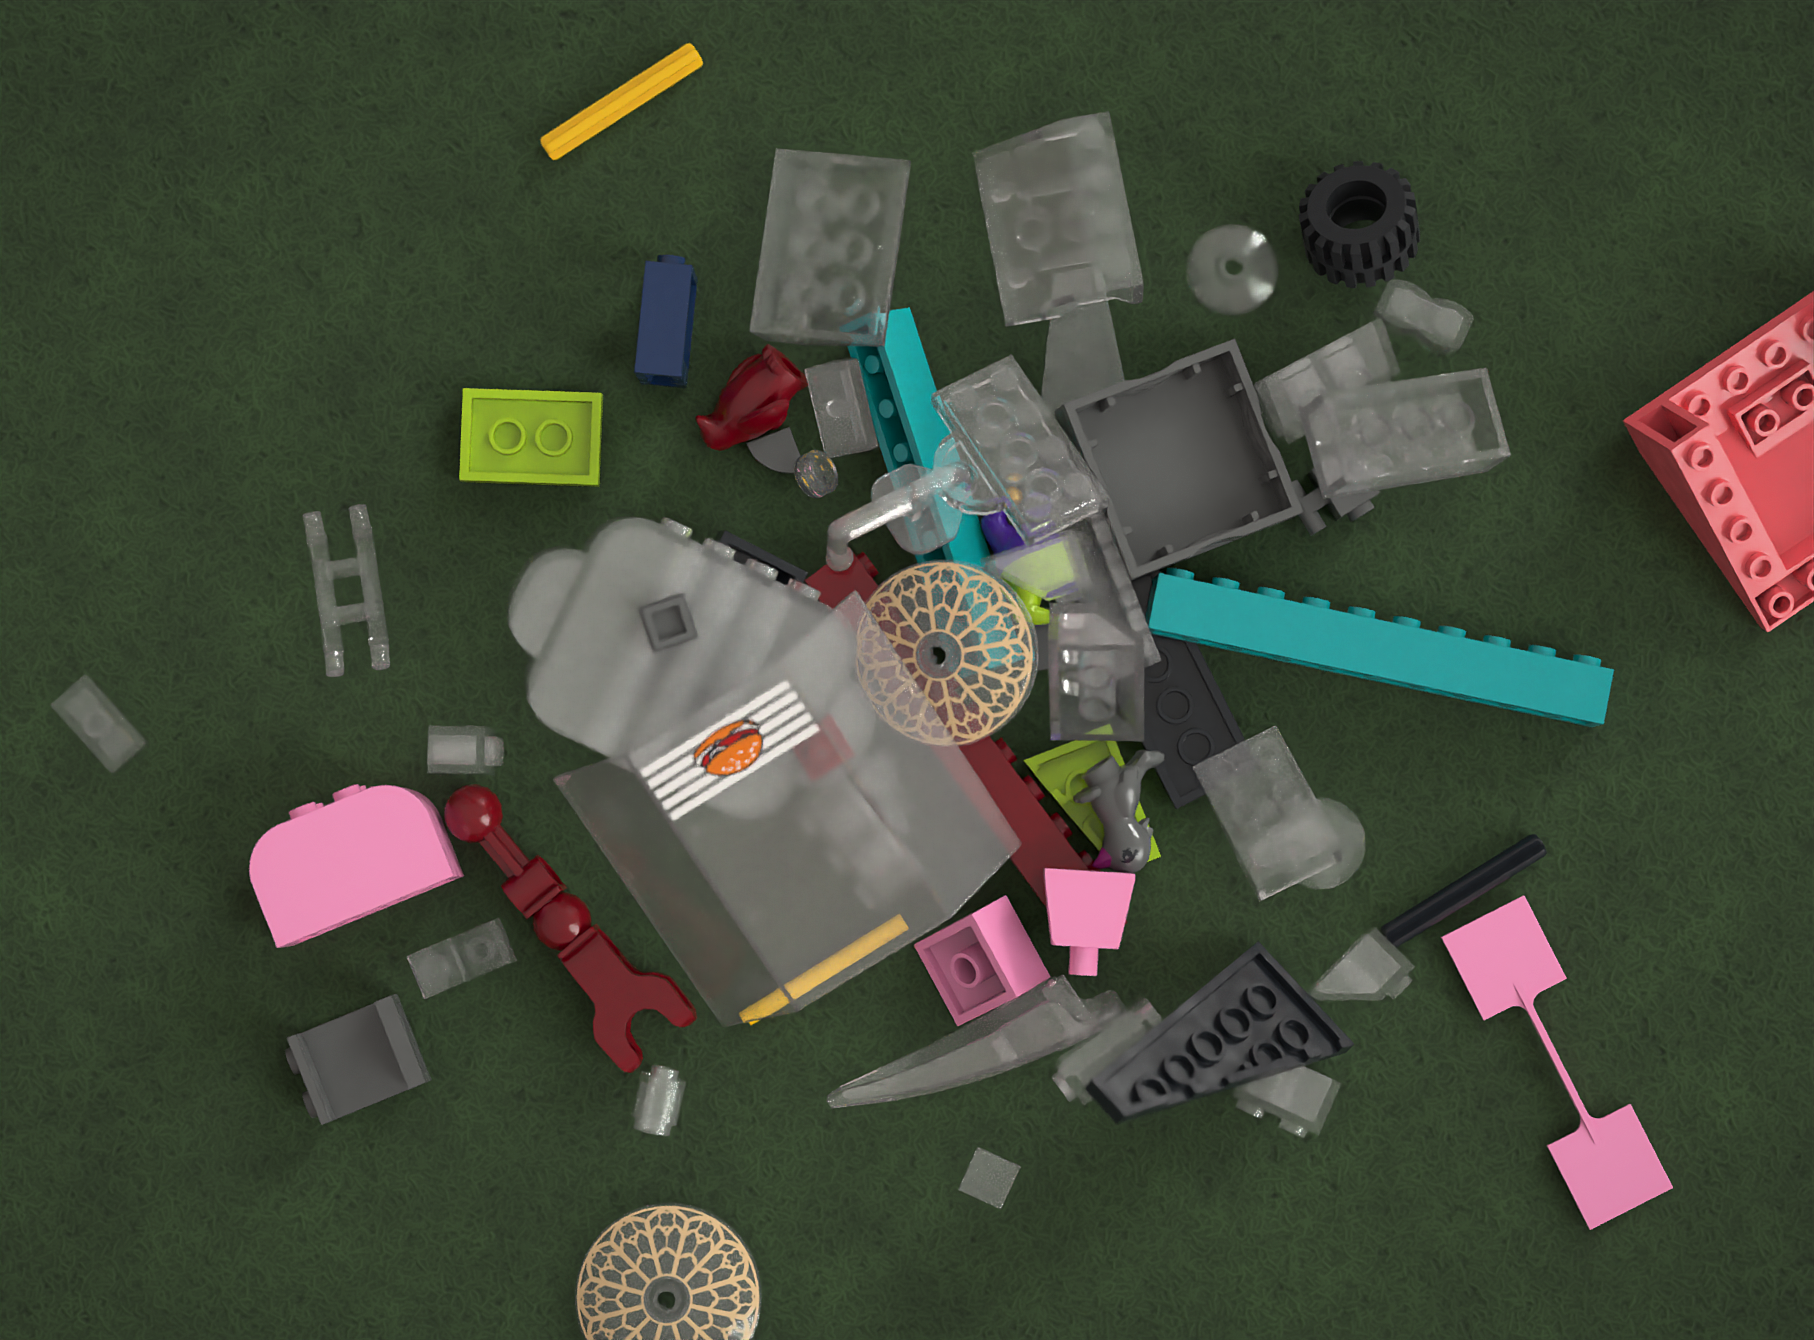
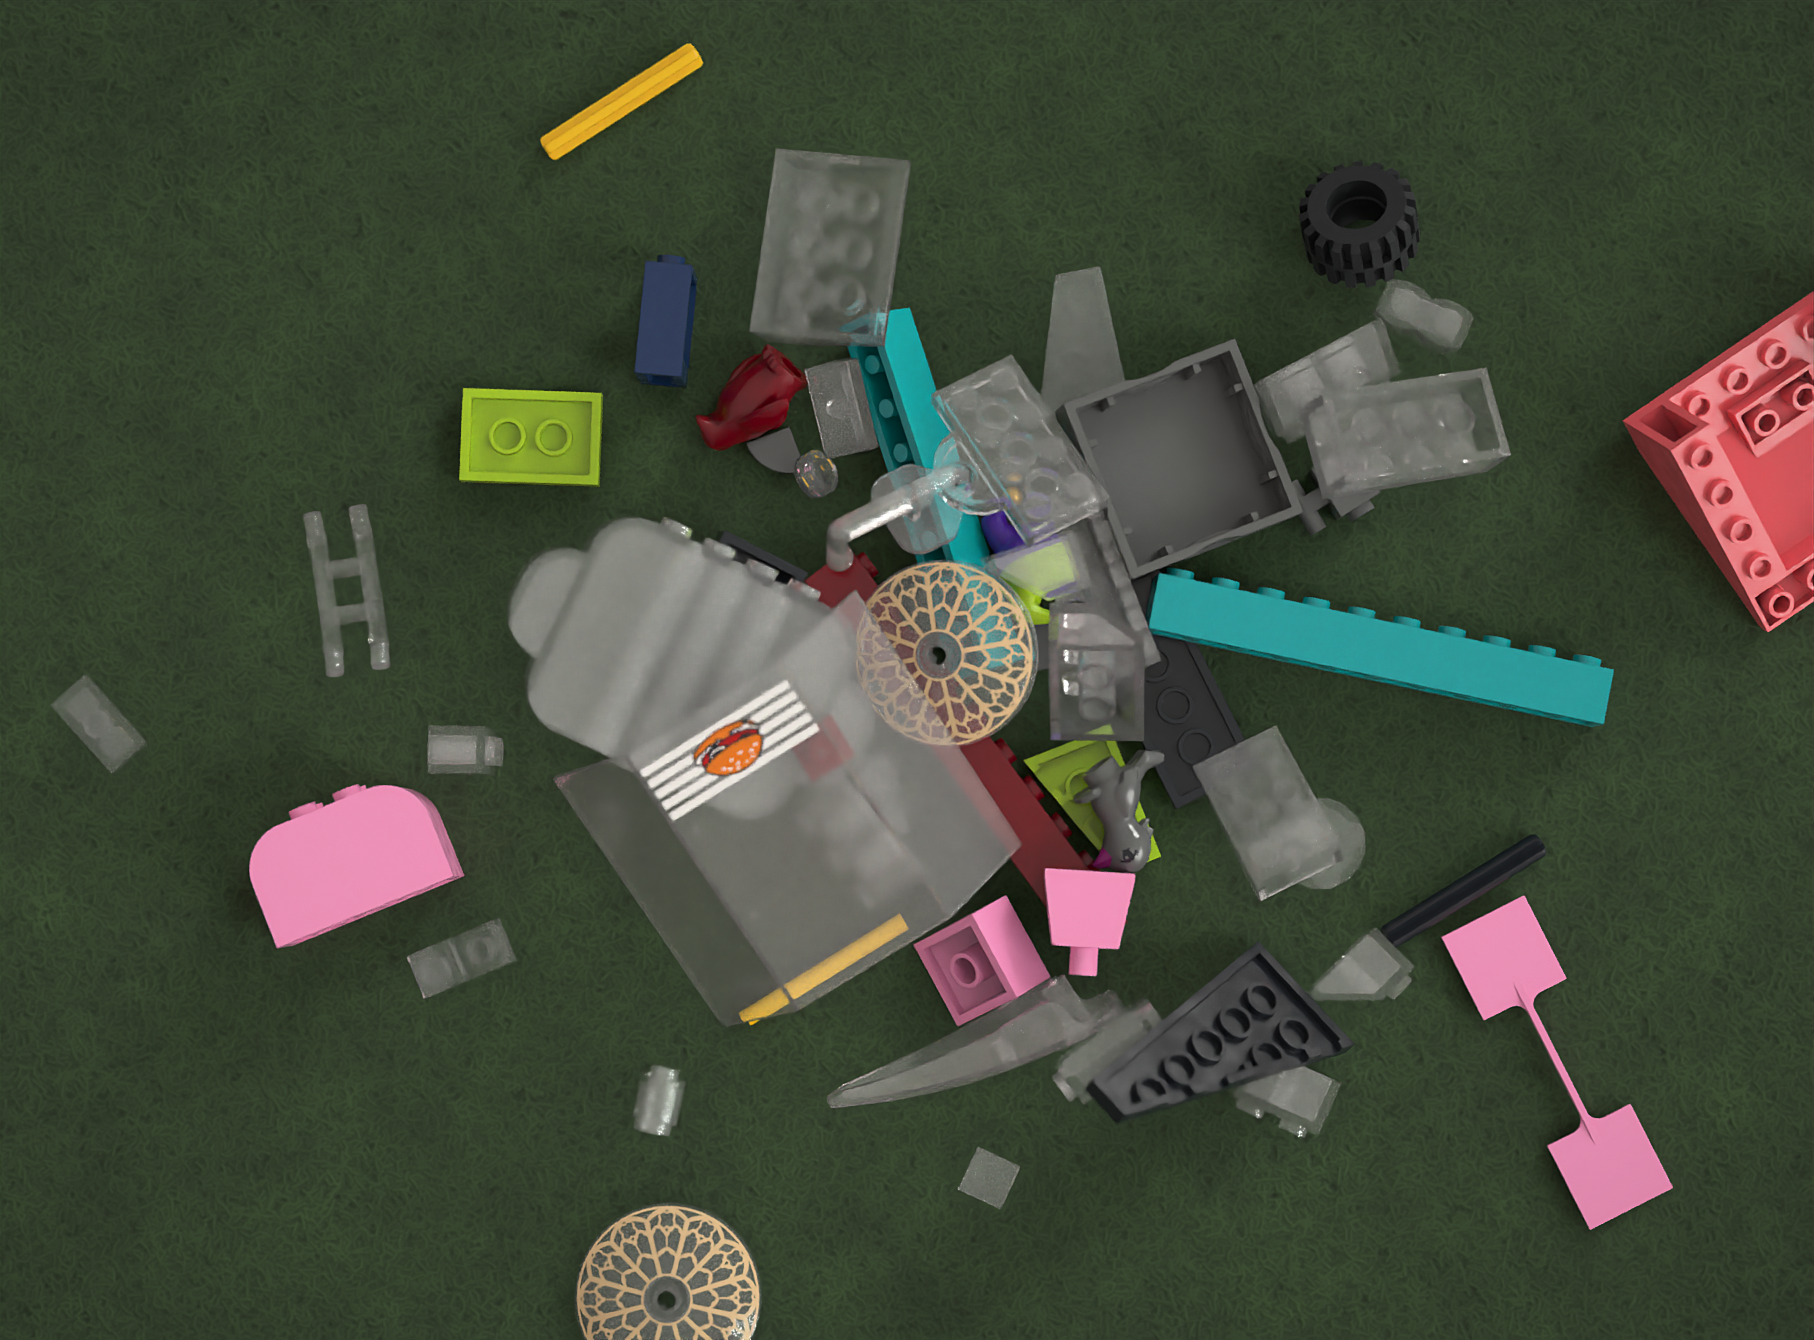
dark grey panel [285,994,431,1125] -> none
dark red piece [444,784,697,1073] -> none
dark grey tile [637,592,699,653] -> none
clear piece [973,111,1144,327] -> none
clear dish [1186,224,1278,316] -> none

